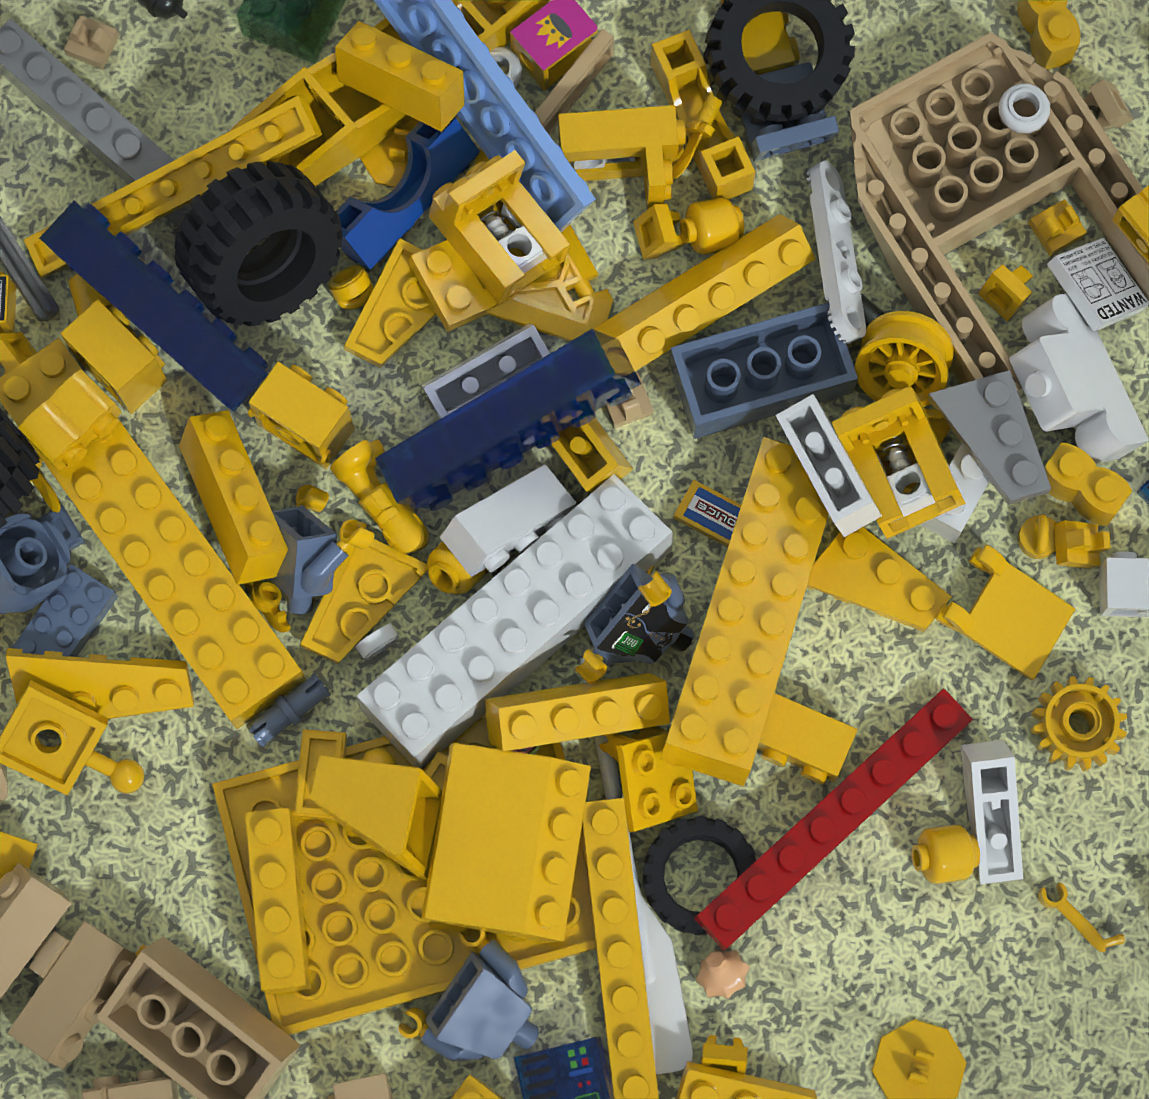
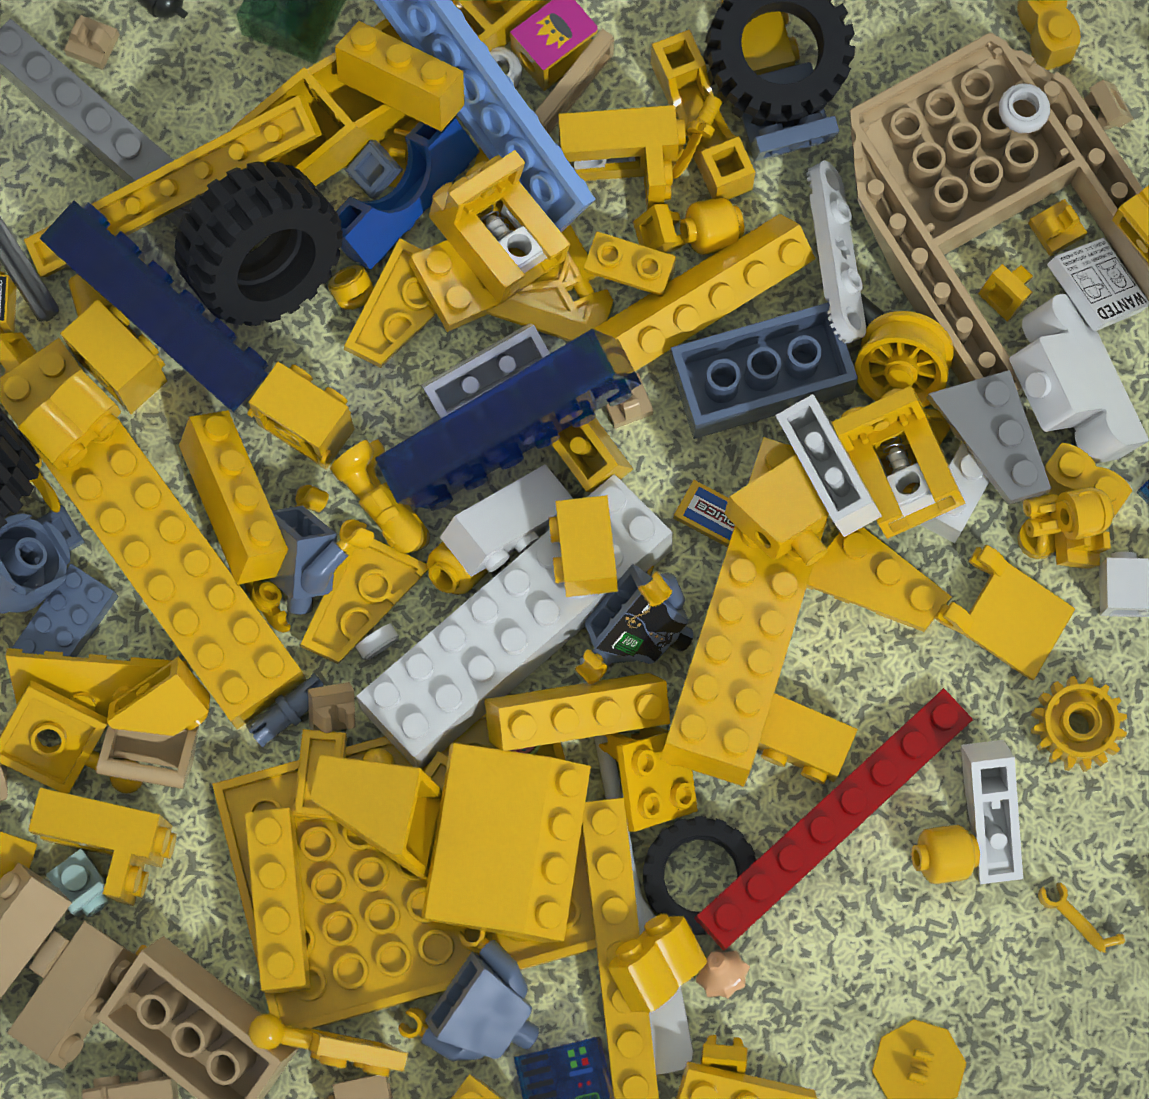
none -> yellow brick [28,788,176,906]
none -> light aqua bracket [46,849,109,918]
none -> tan tile [96,724,199,789]
none -> yellow slope [107,656,210,736]
none -> yellow plate [248,1014,408,1077]
none -> tan tile [308,682,355,733]
none -> sand blue tile [345,140,403,199]
none -> yellow brick [549,495,618,597]
none -> yellow bracket [584,231,676,296]
none -> yellow brick [608,914,707,1012]
none -> yellow torso [724,454,828,566]
none -> yellow piece [1023,487,1114,540]

